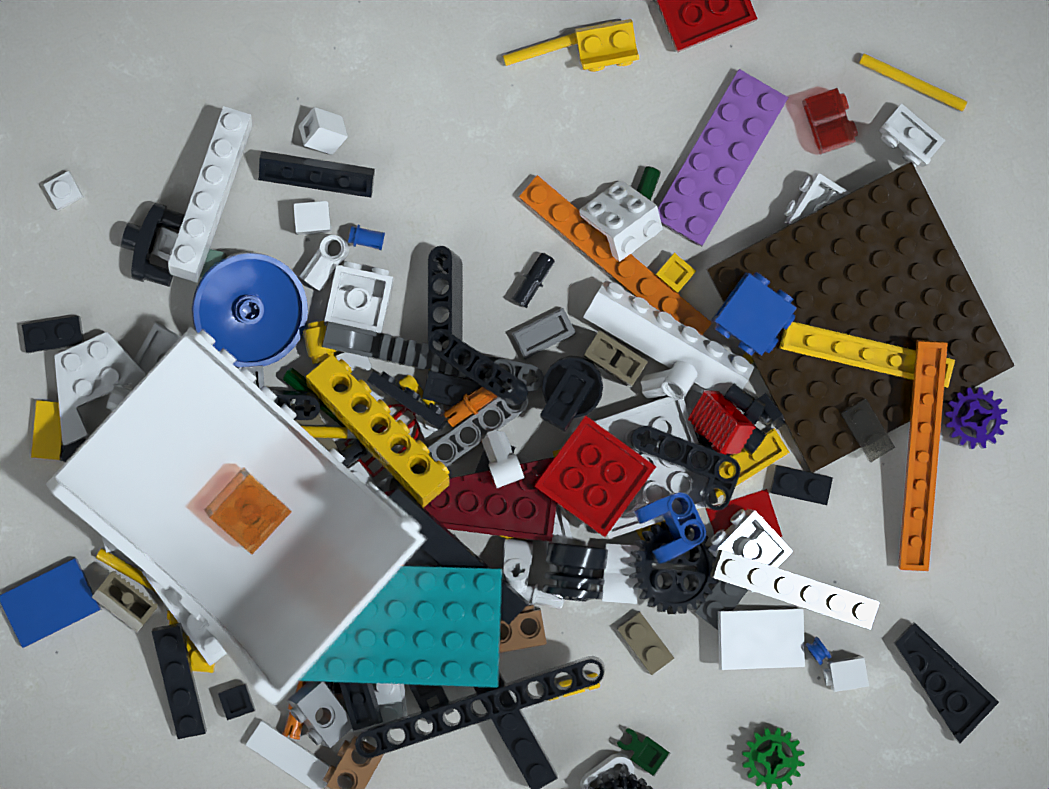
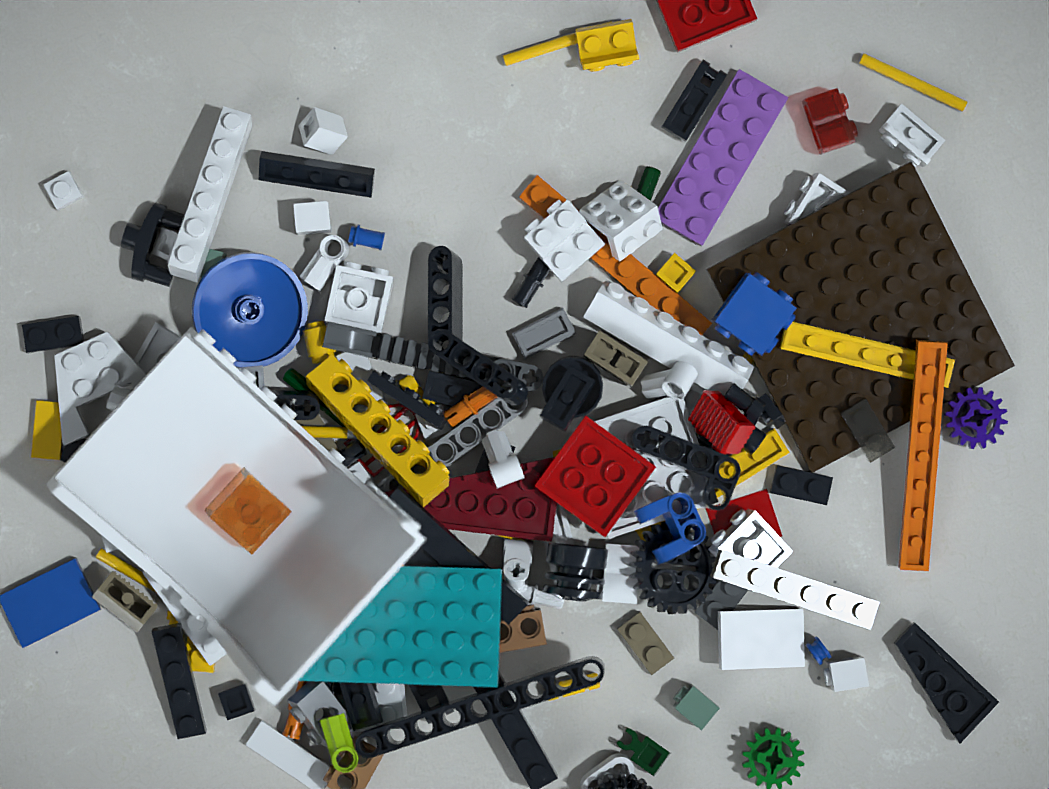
none -> lime piece [320,713,358,773]
none -> white plate [524,199,605,283]
none -> black plate [662,59,727,142]
none -> sand green brick [673,684,720,731]

